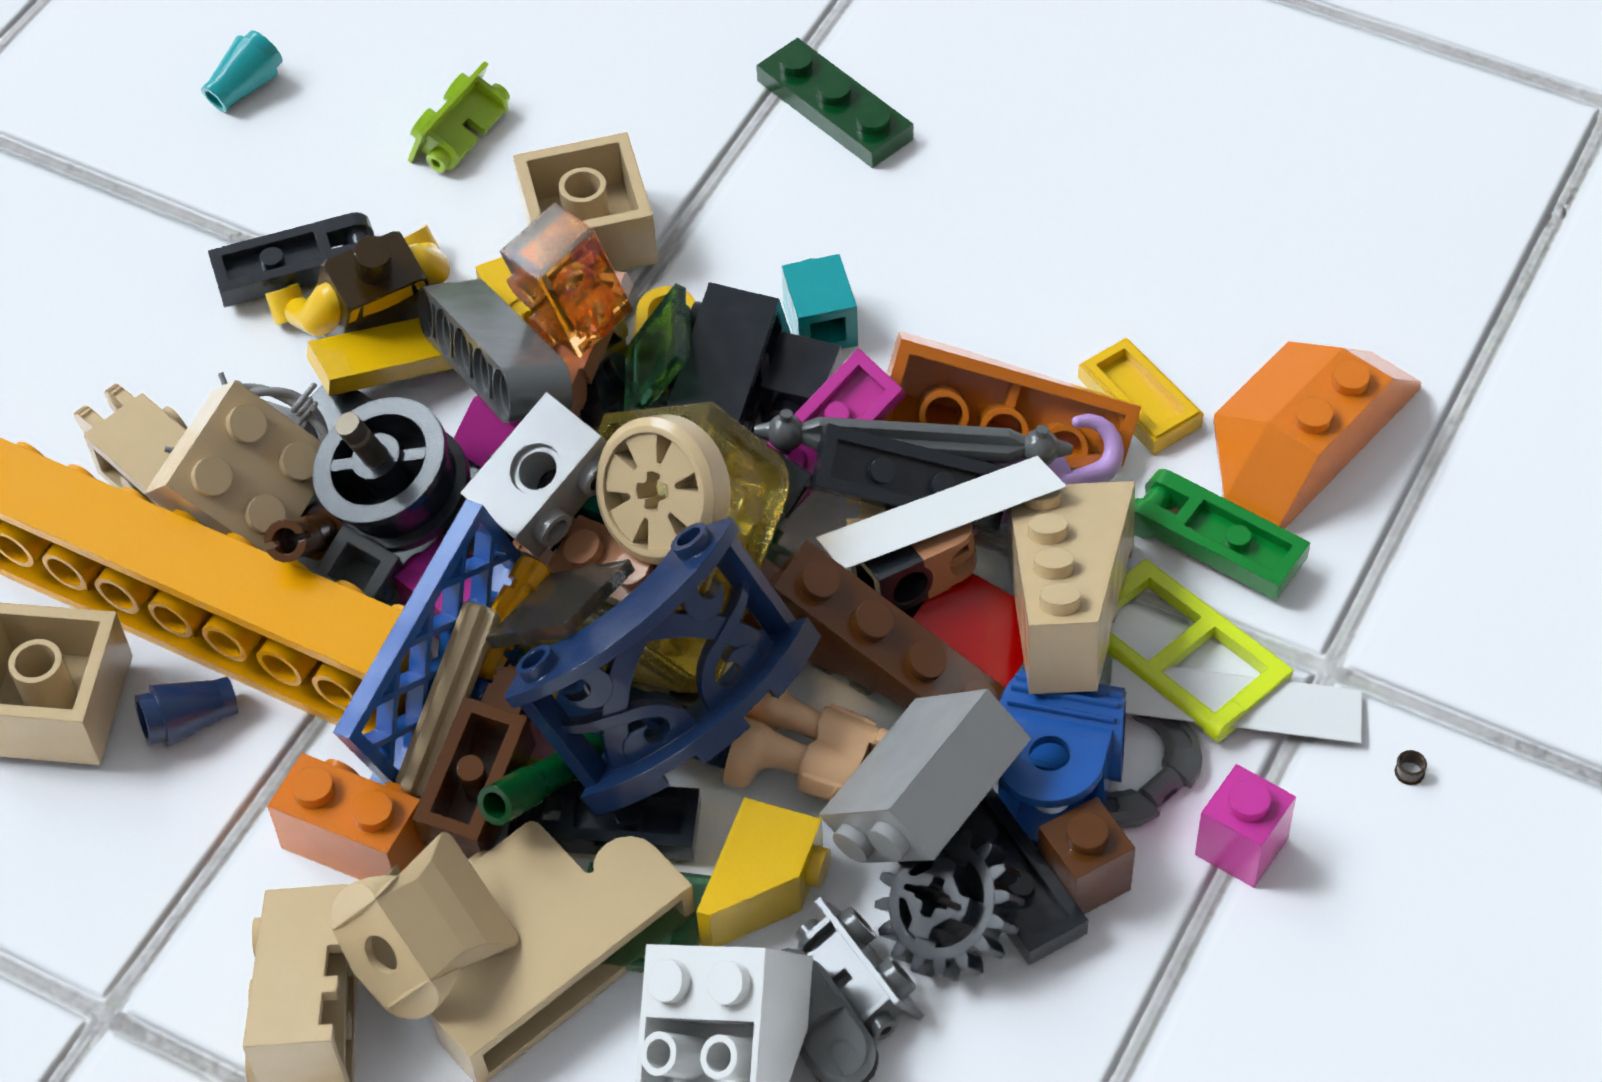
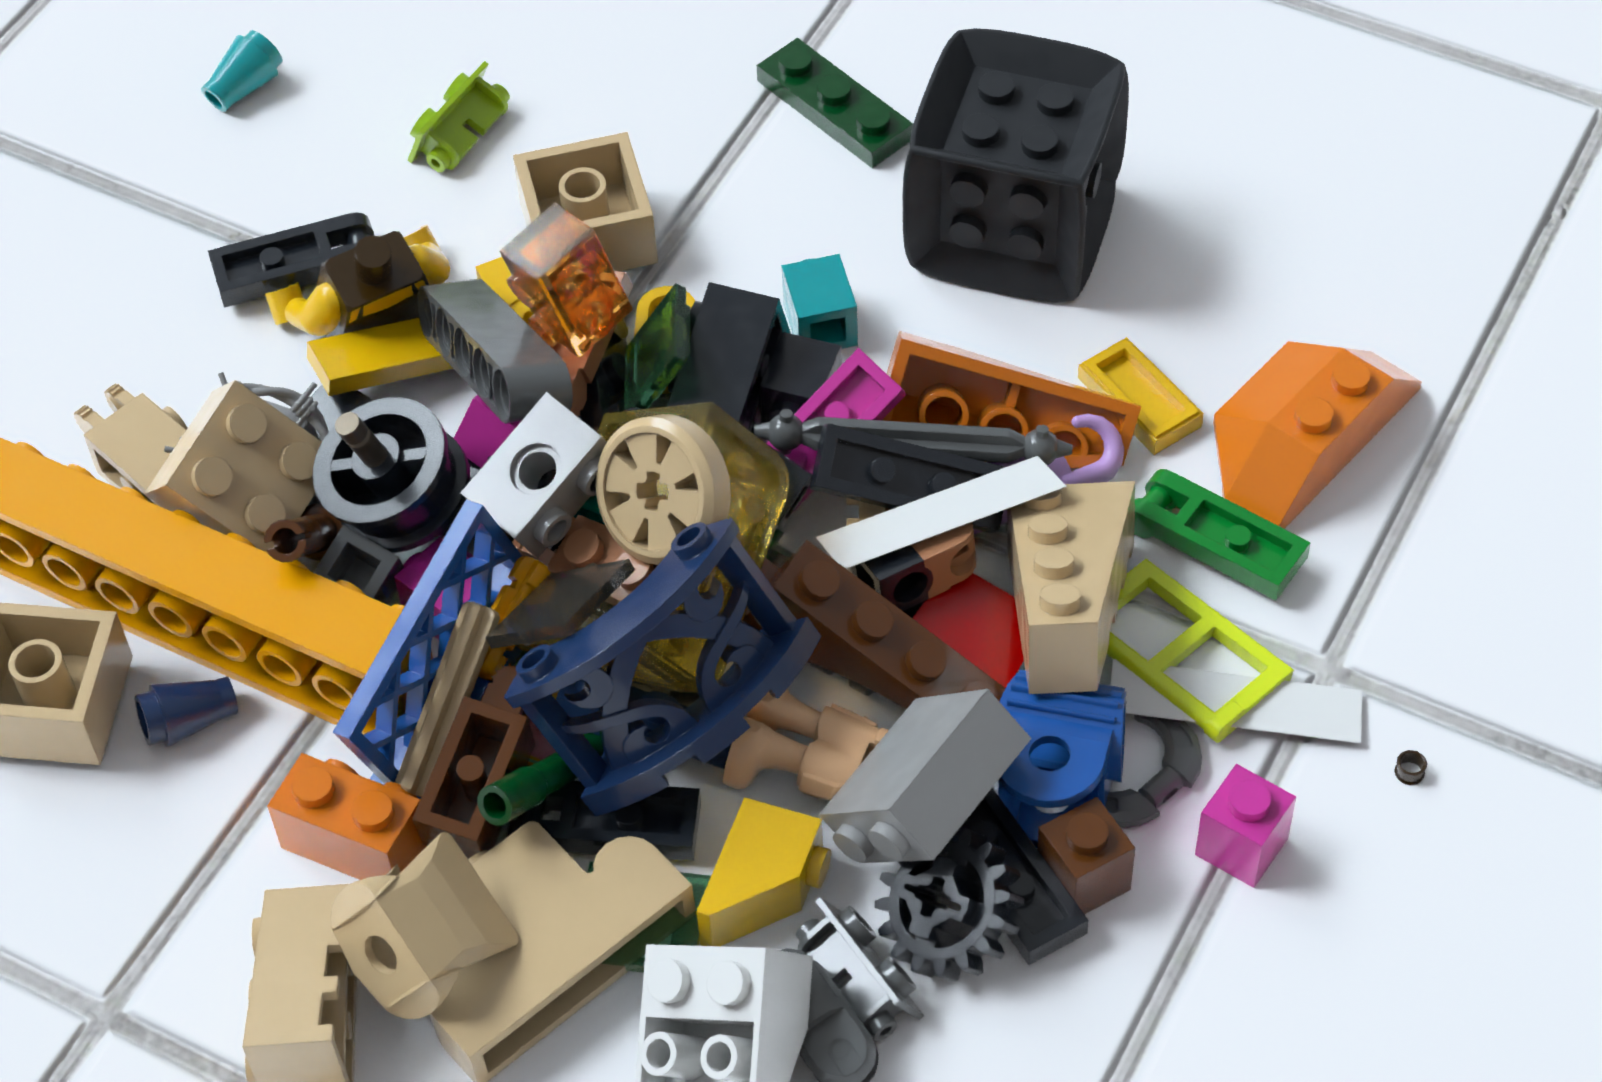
none -> black piece [902,28,1129,302]

